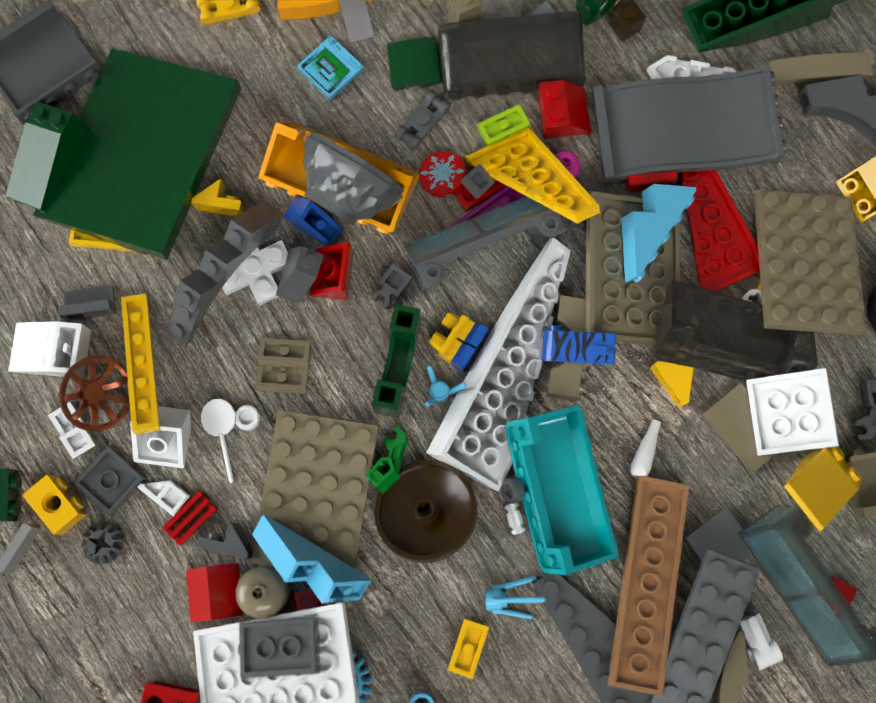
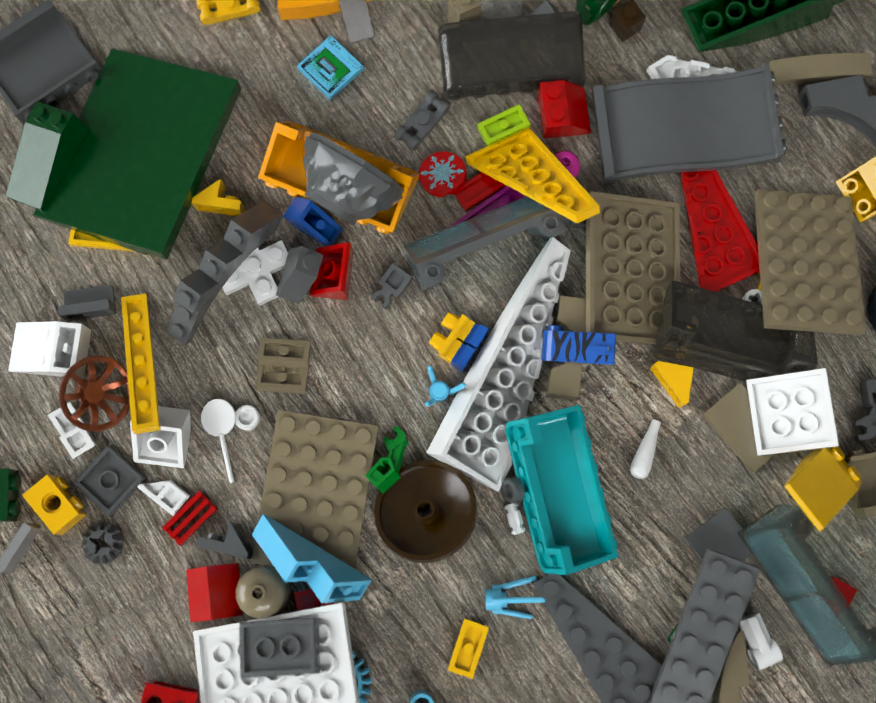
dark green arch [371,304,421,418] -> none
dark green slope [387,37,442,91] -> none
dark grey plate [460,164,495,199] -> none
medium nougat plate [608,476,689,696] -> none
medium azure slope [621,184,696,283] -> none
red tile [624,171,678,192] -> none

